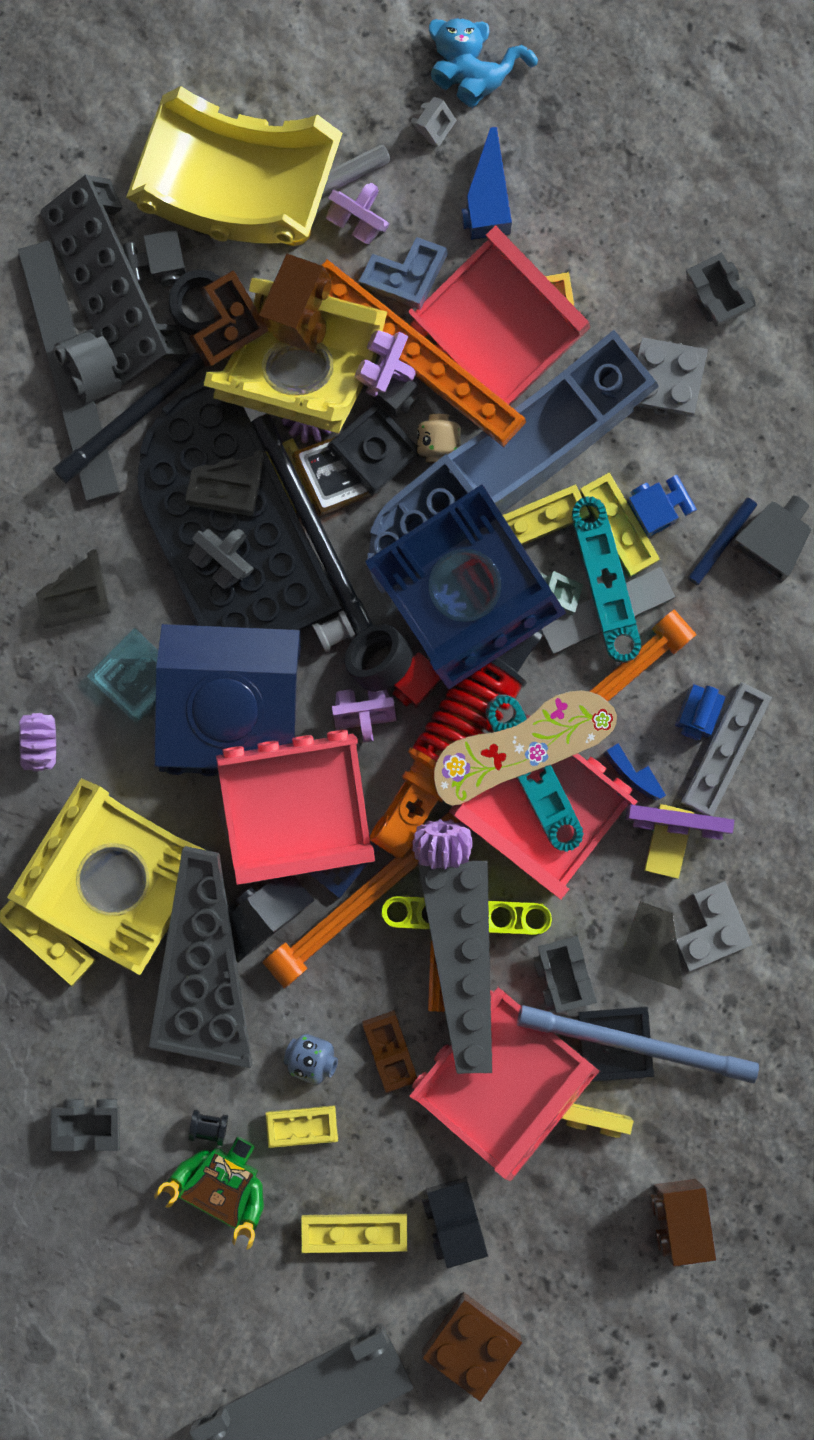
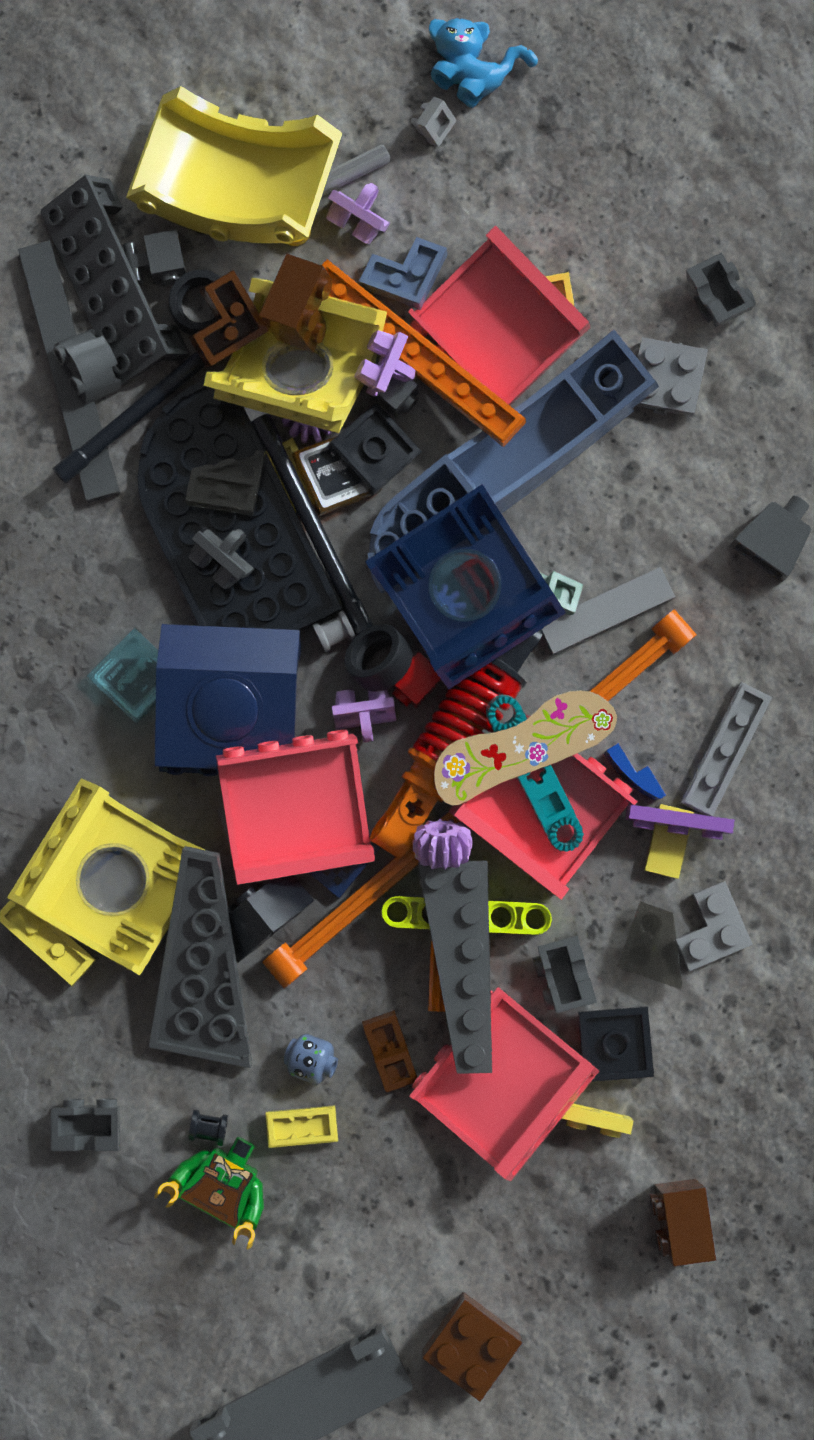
lavender gear [19,713,56,771] -> none
clear smoke wing [36,549,111,629] -> none
light yellow plate [301,1214,407,1253] -> none
tan head [417,414,461,463] -> none
black brick [422,1177,489,1268] -> none
blue slope [461,127,512,240] -> none
light yellow plate [503,484,590,545] -> none
sand blue piece [517,1005,759,1083] -> none
teal piece [572,496,641,663] -> none
light yellow plate [579,472,660,578] -> none
blue brick [627,475,697,538] -> none
blue brick [675,684,726,740] -> none
dark blue bar [688,497,757,585] -> none

